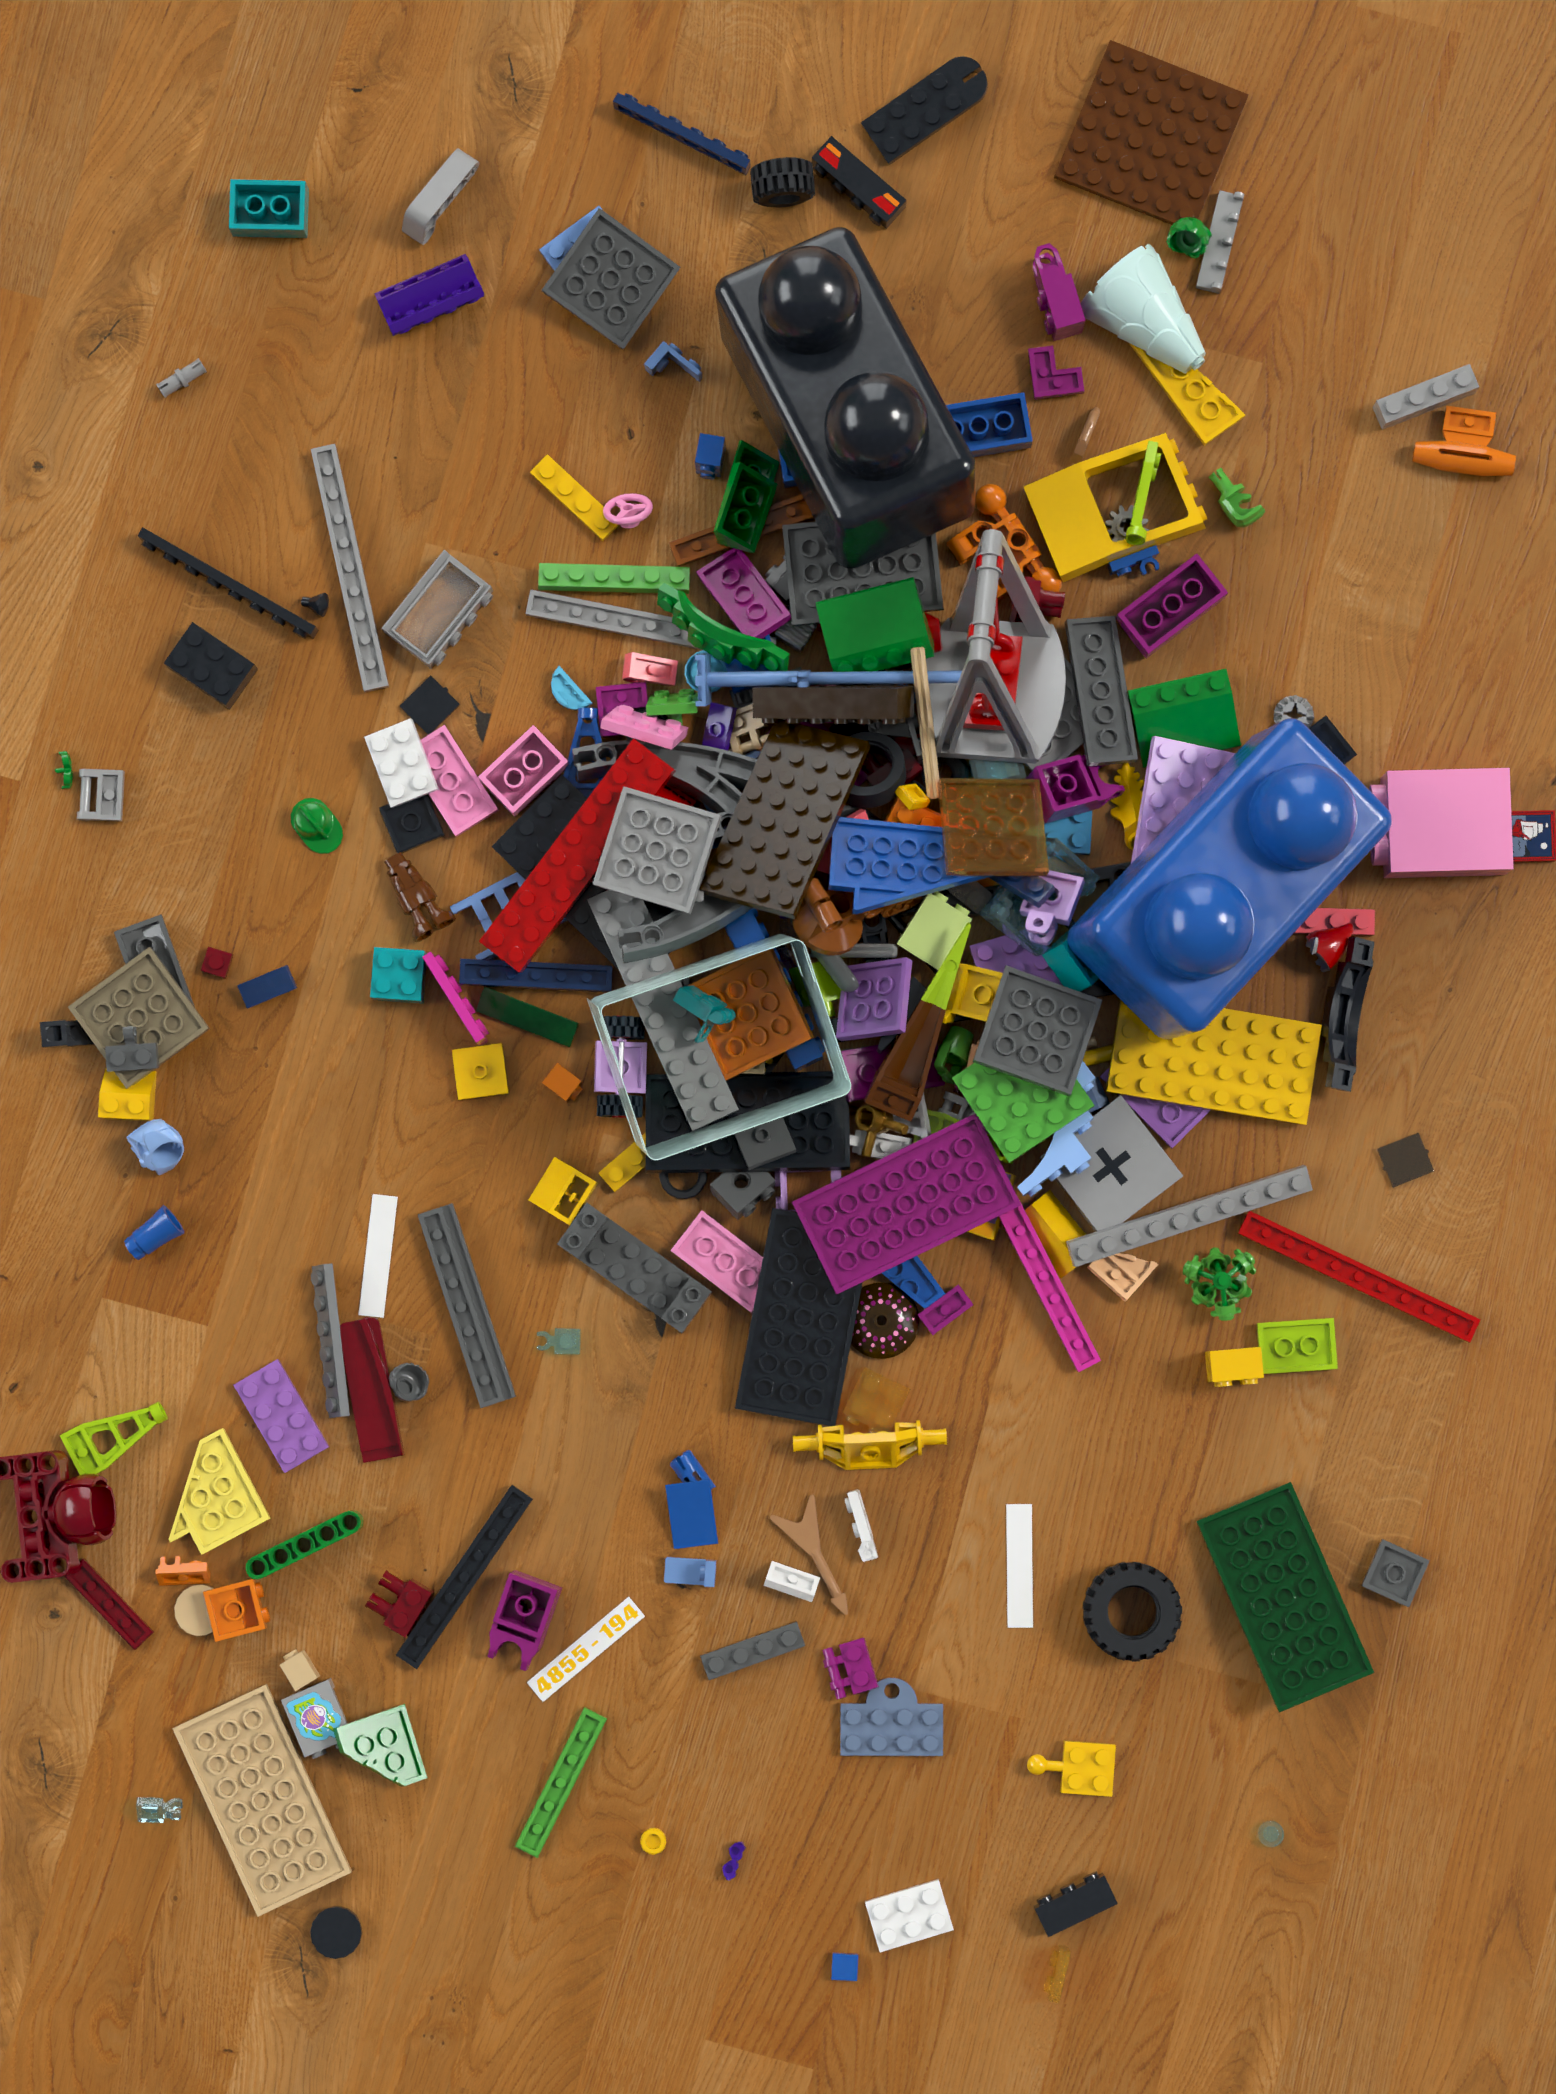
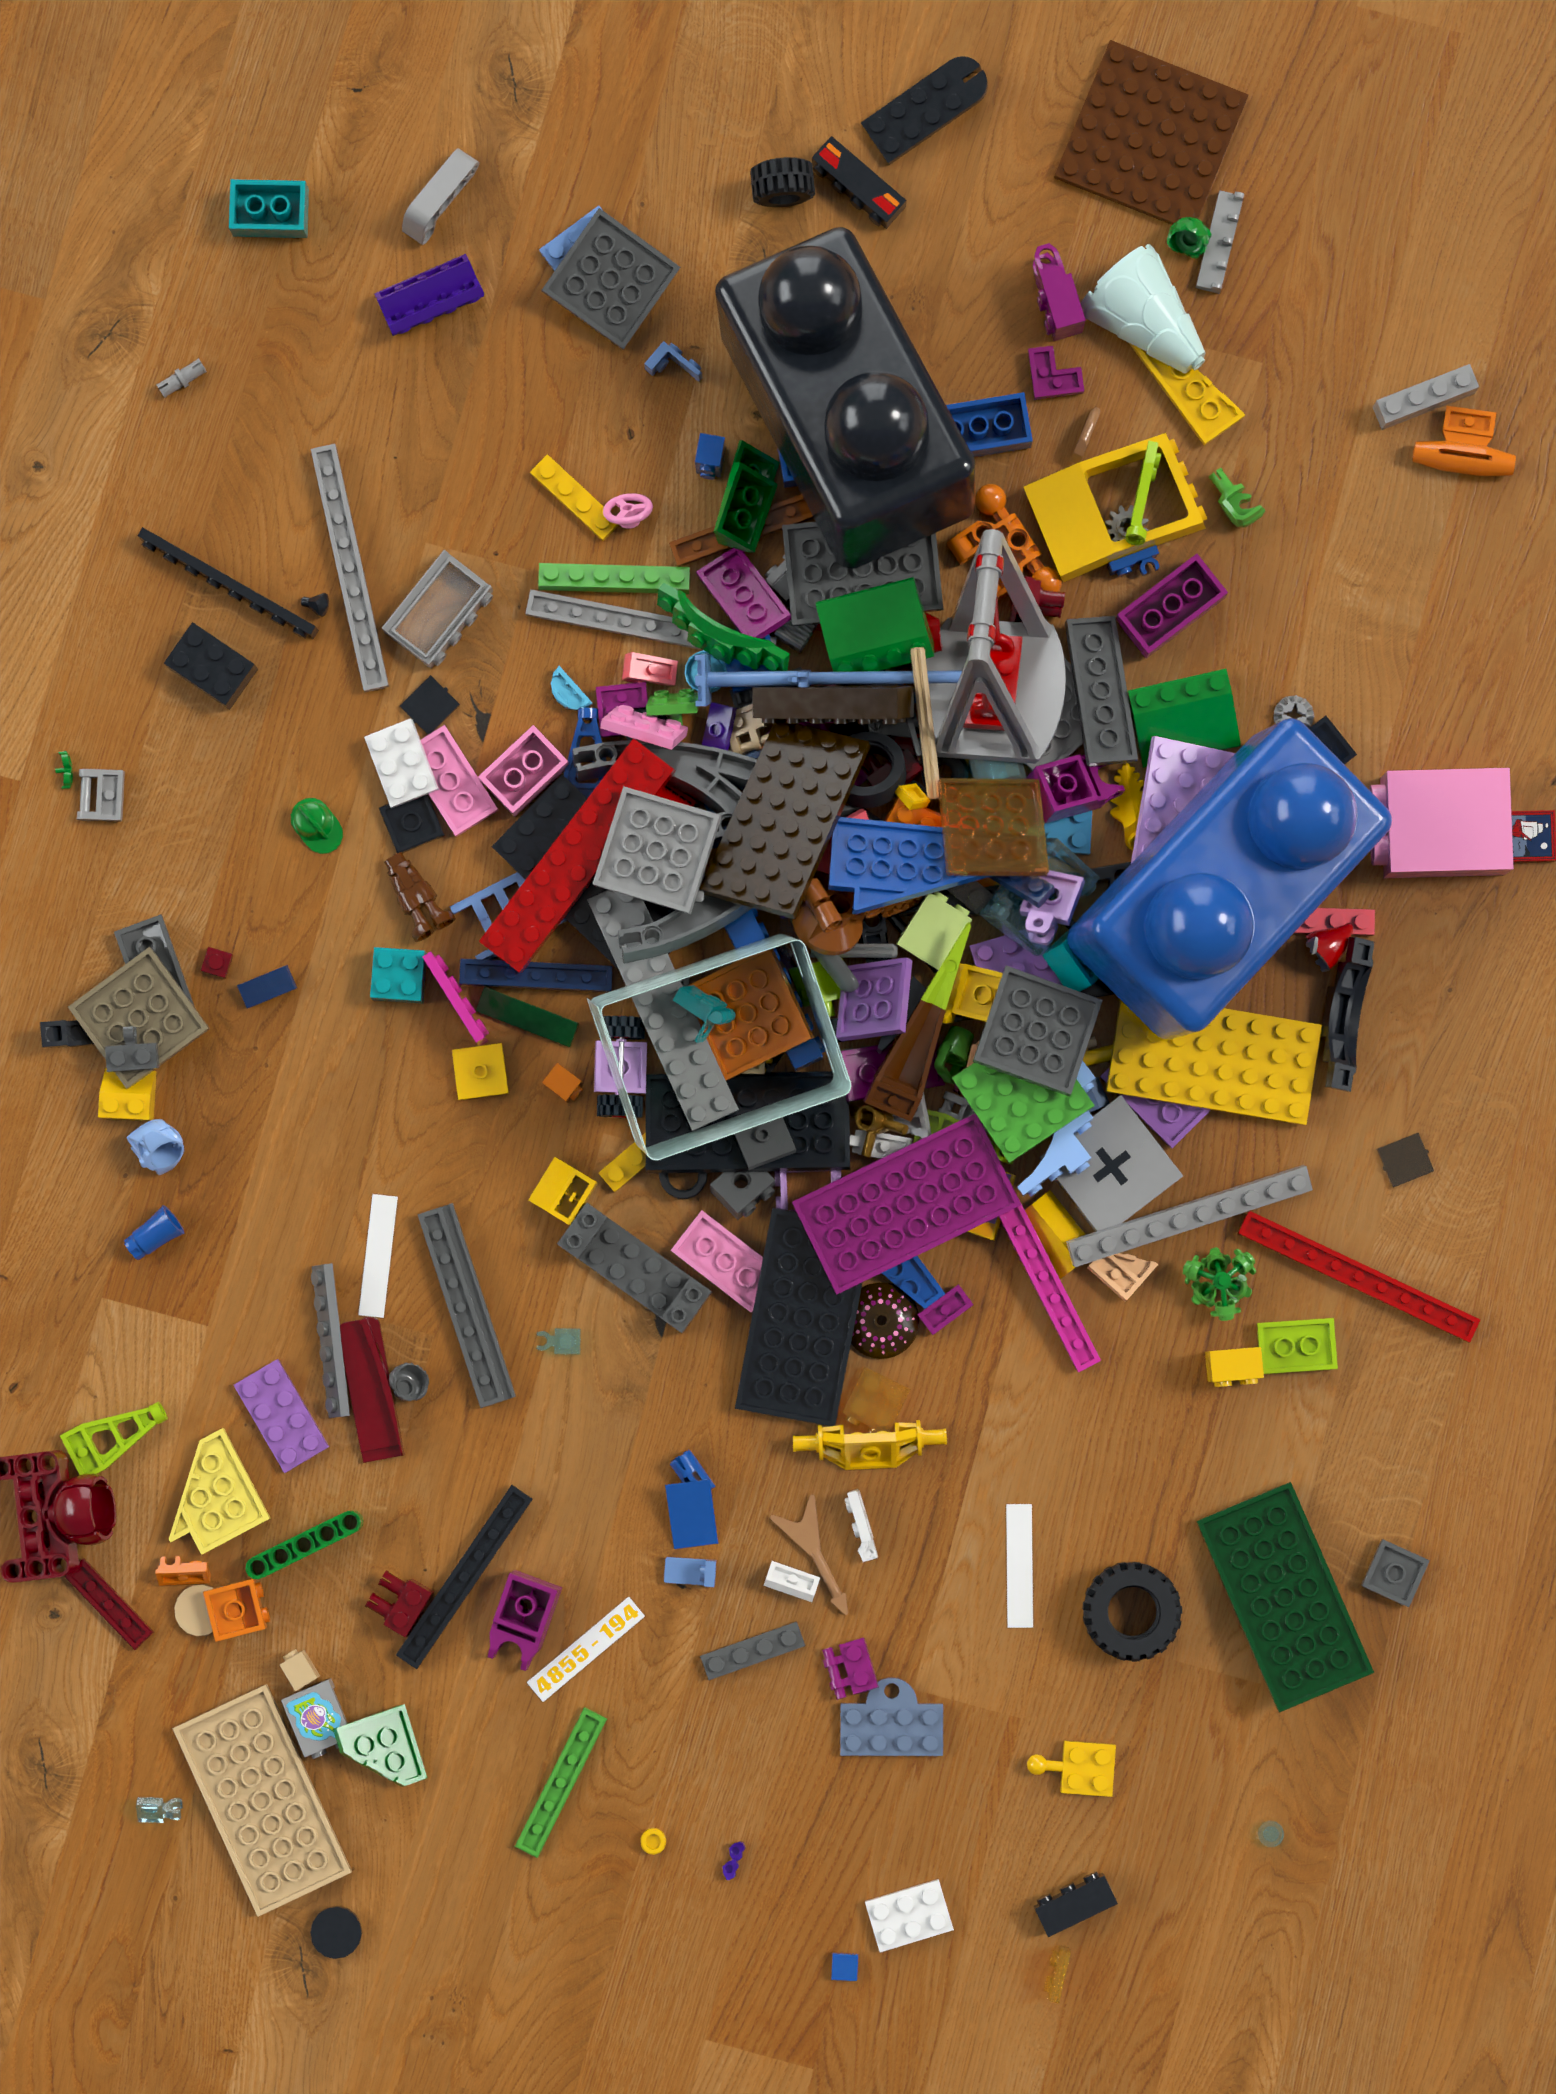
dark blue plate [613,93,751,175] -> none

